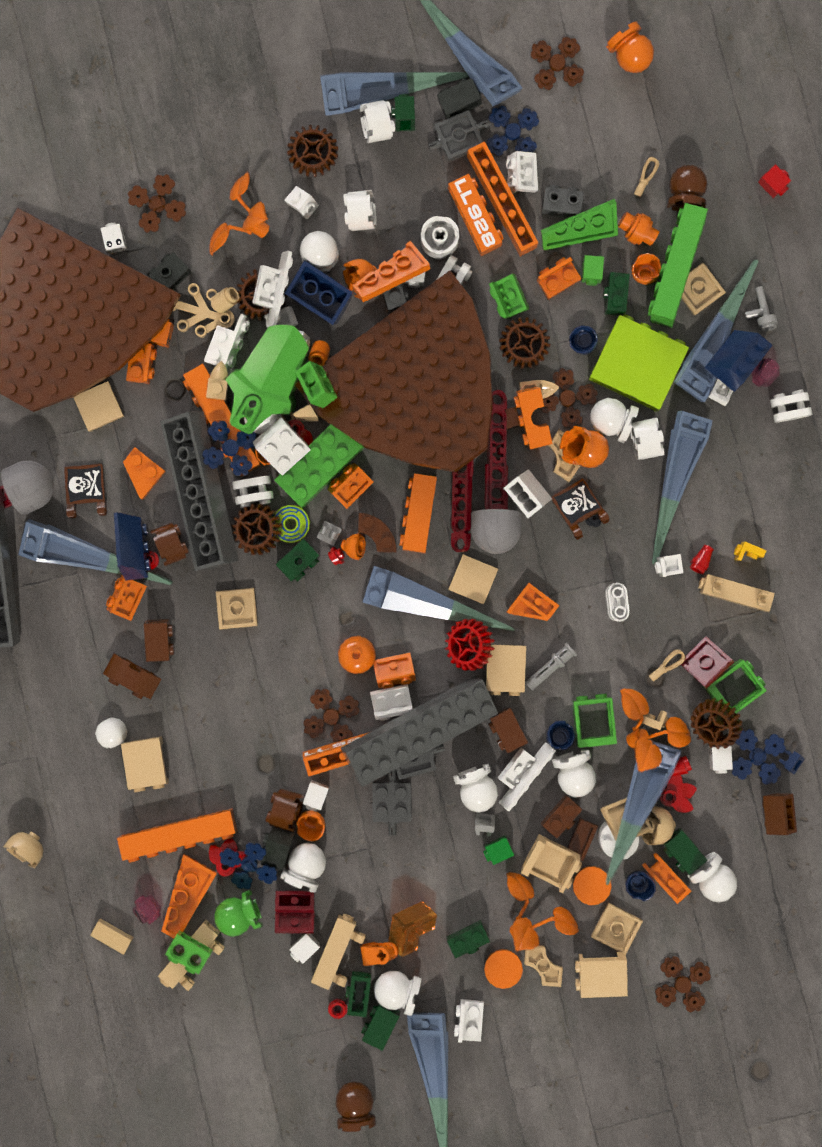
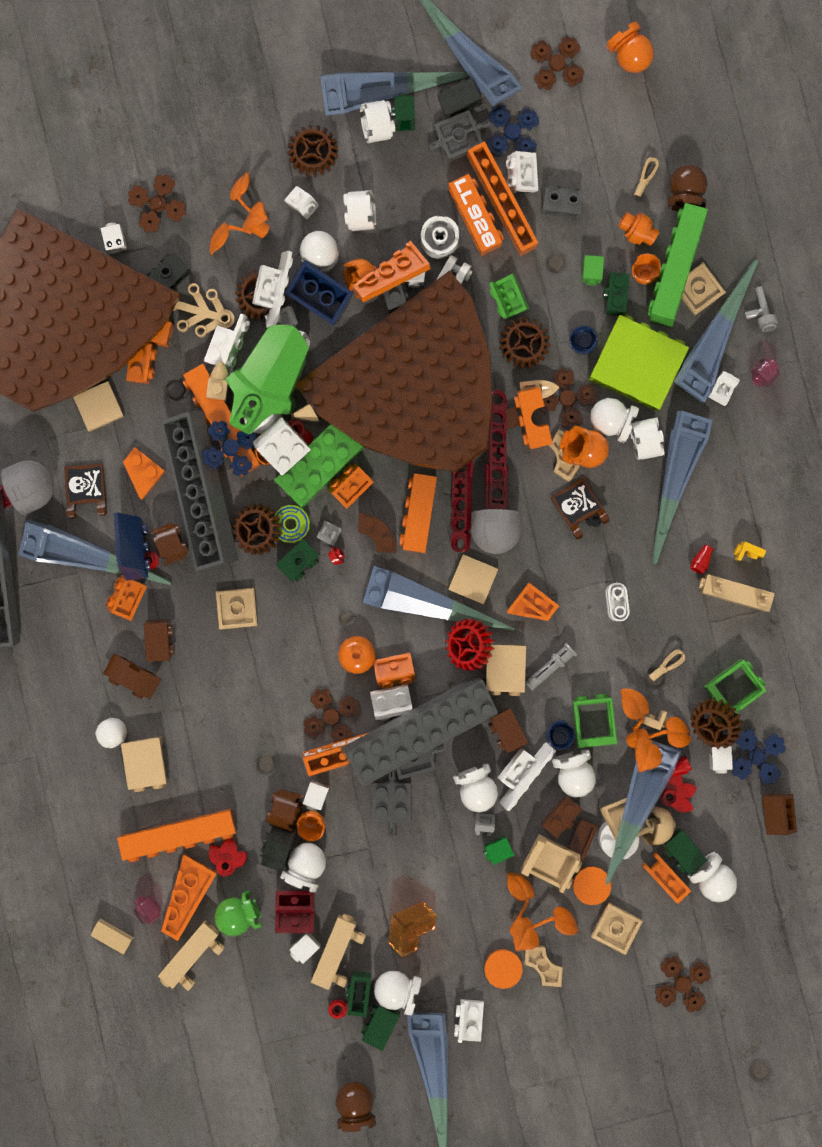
tan cylinder [3,832,43,868] -> none
bright green brick [165,930,213,974] -> none
tan brick [211,287,239,313] -> none
dark blue plant [220,843,278,889] -> none
white brick [232,476,274,508] -> none
bright green brick [295,361,337,408] -> none
orange brick [308,340,330,366] -> none
orange brick [341,534,366,560] -> none
orange piece [360,942,399,966] -> none
dark green brick [446,920,490,959] -> none
white brick [504,469,552,518] -> none
orange bracket [537,257,582,300] -> none
bright green wing [541,199,618,250] -> none
tan panel [575,952,628,998] -> none
dark blue hair [625,870,656,901] -> none
white bracket [655,554,683,577] -> none
tile [681,636,734,689] -> none
dark blue slope [704,330,773,392] -> none
red brick [758,164,792,198] -> none
white brick [770,389,813,423] -> none
dark blue tile [779,750,805,775] -> none

